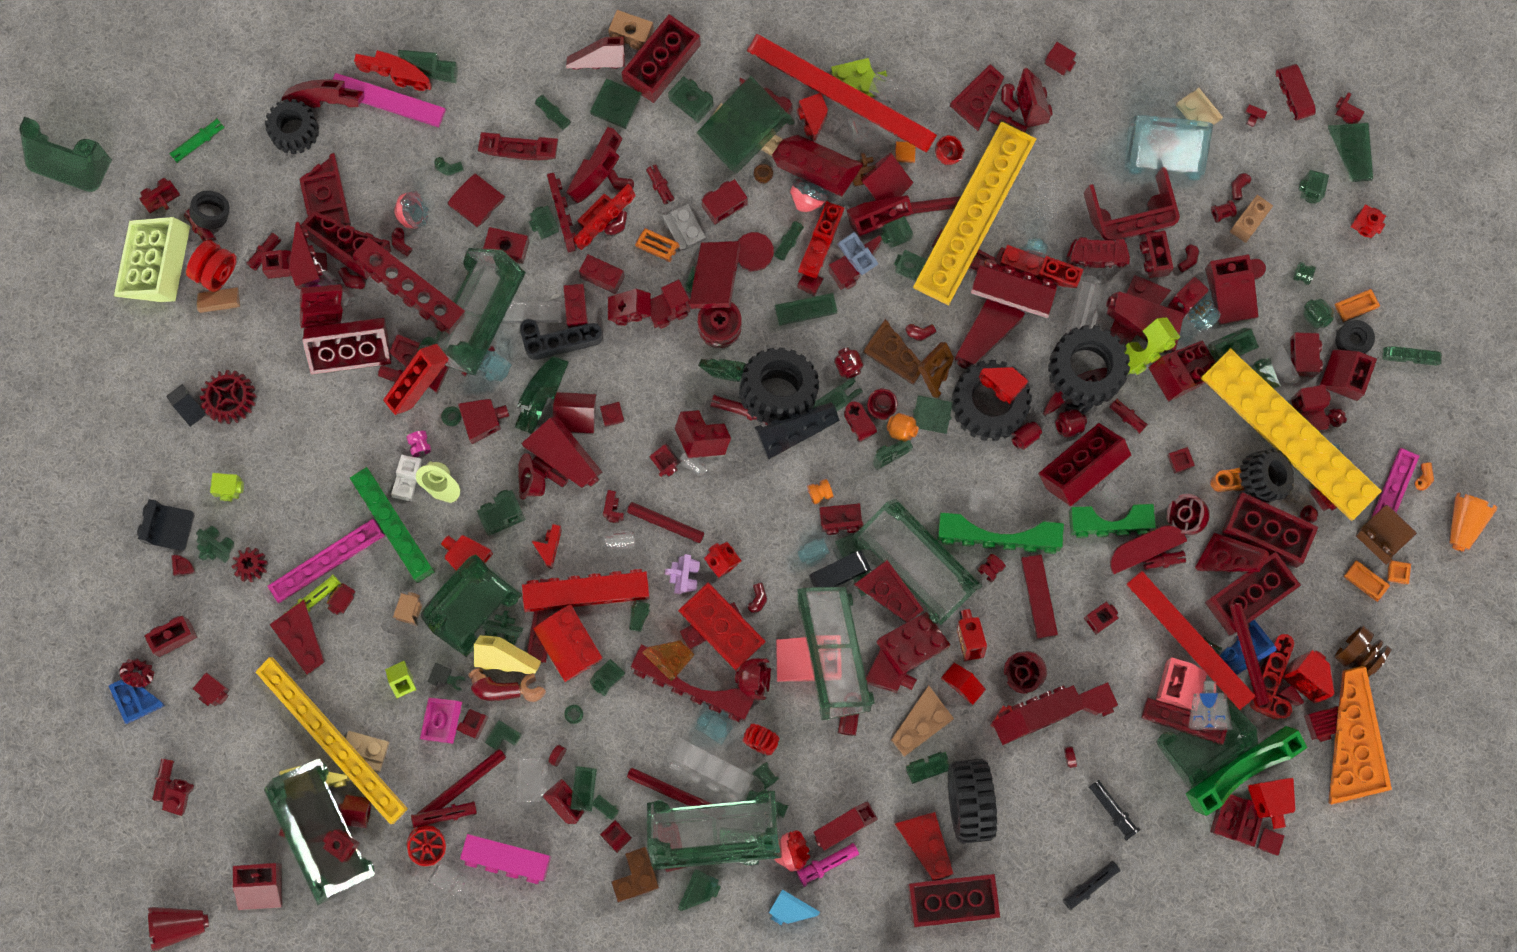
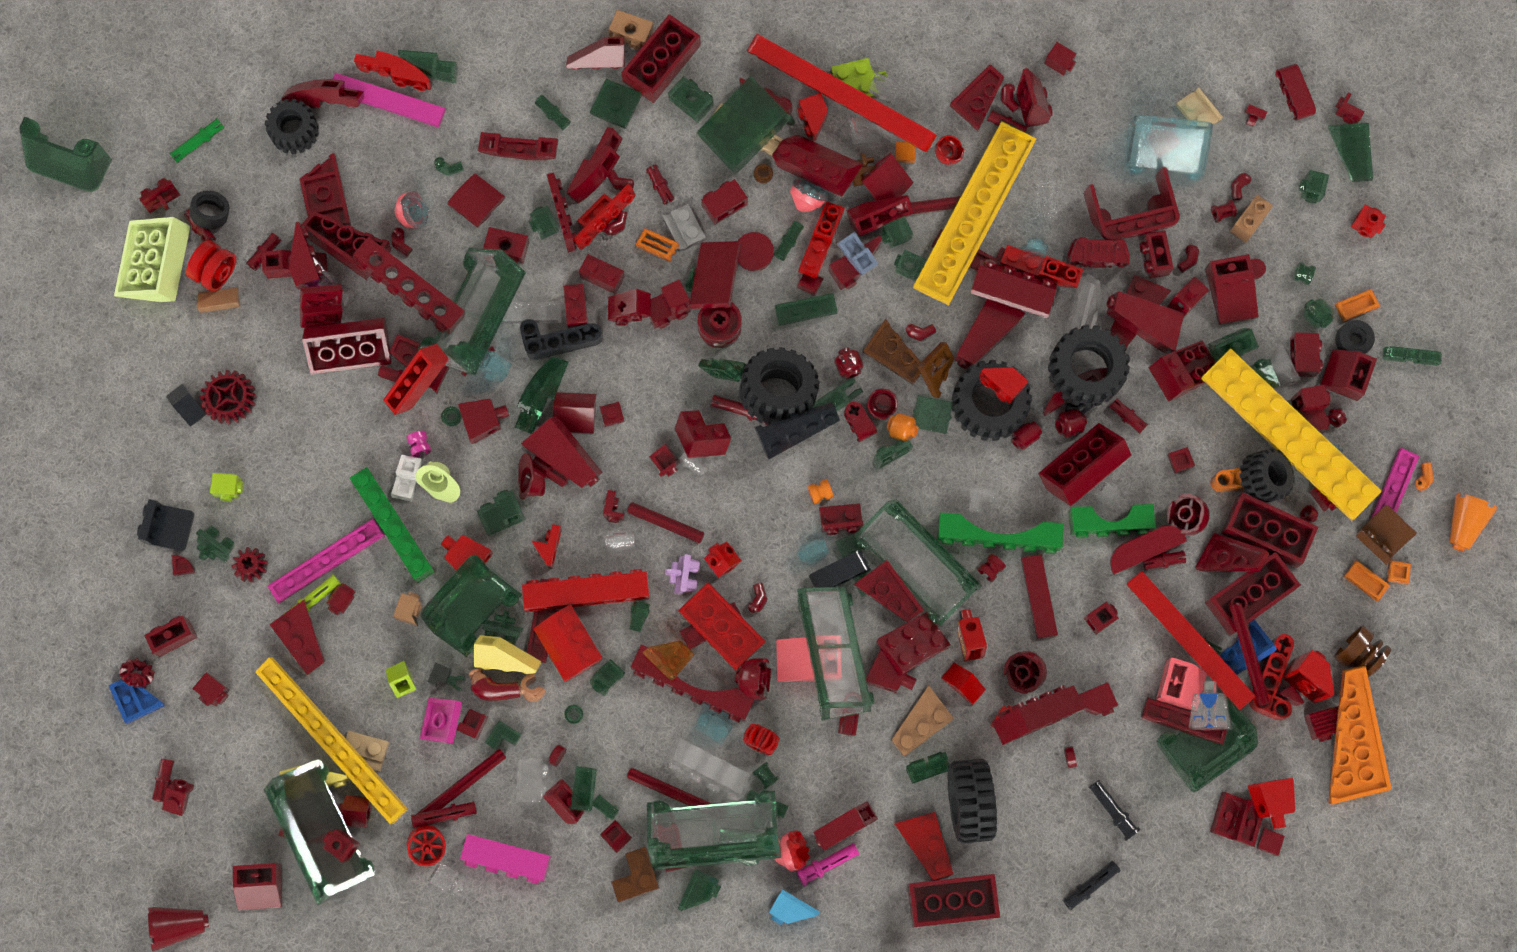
dark red arm [338,267,366,290] -> none
lime arch [1125,317,1180,375] -> none
green arch [1185,726,1308,816] -> none
clear light blue wheel [1188,300,1221,331] -> none

